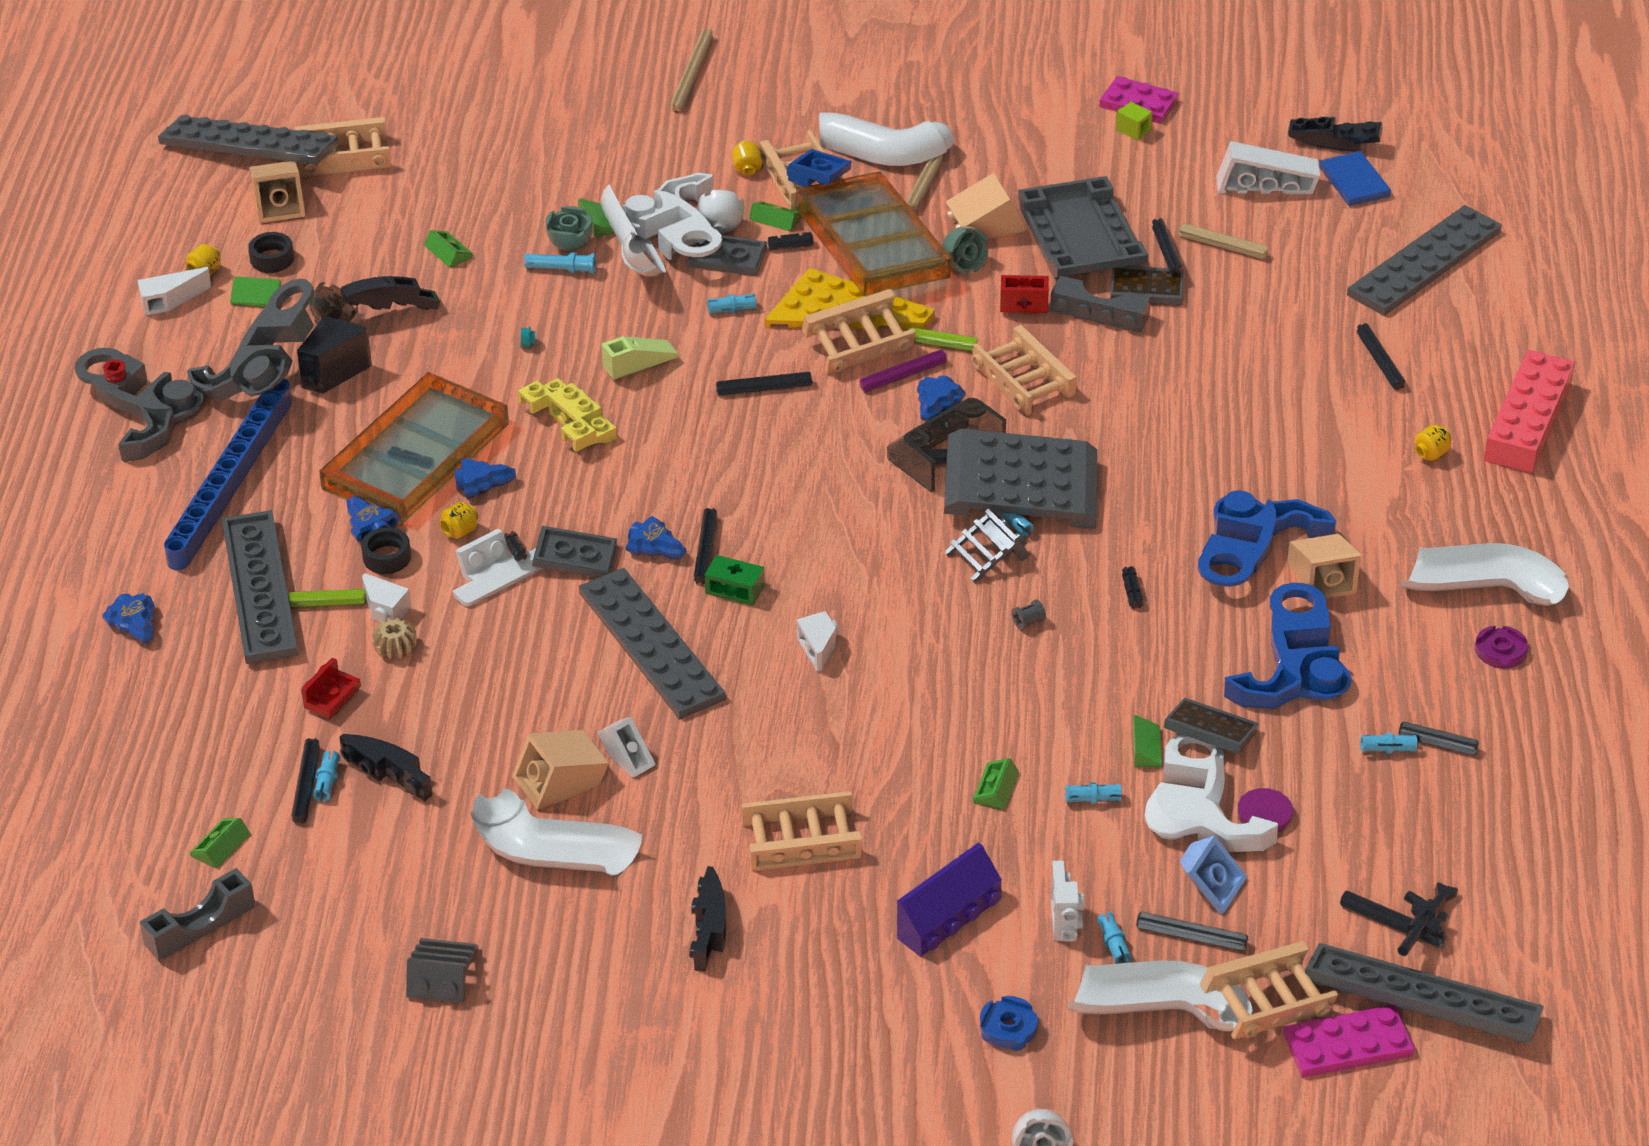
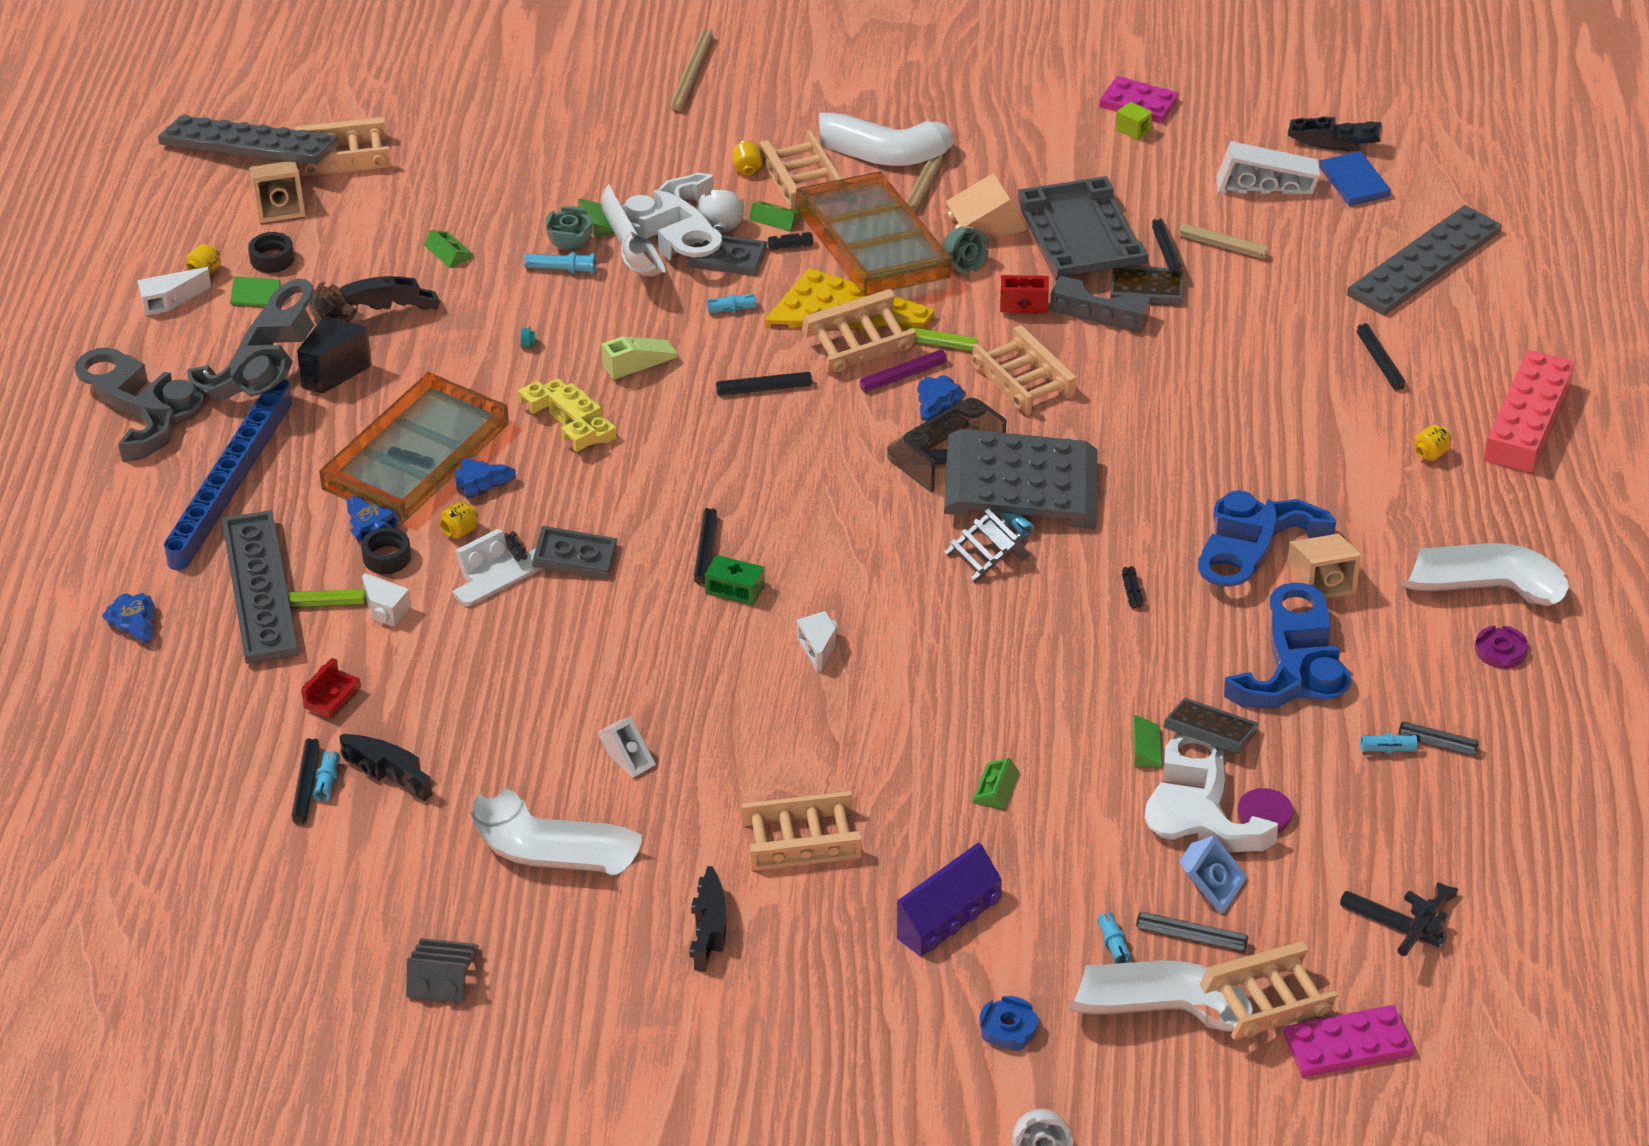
red bush [103,360,127,383] -> none
dark grey arch [139,868,256,961] -> none
bright green slope [189,818,250,868] -> none
tan gear [372,617,417,660] -> none
light nougat slope [512,730,609,810] -> none
dark grey plate [579,568,726,719] -> none
blue rock [625,516,687,559] -> none
blue plate [787,149,852,187] -> none
dark grey bush [1012,599,1046,630] -> none
white plate [1050,861,1084,942] -> none
medium azure pin [1065,782,1122,804] -> none
dark grey plate [1305,943,1544,1044] -> none

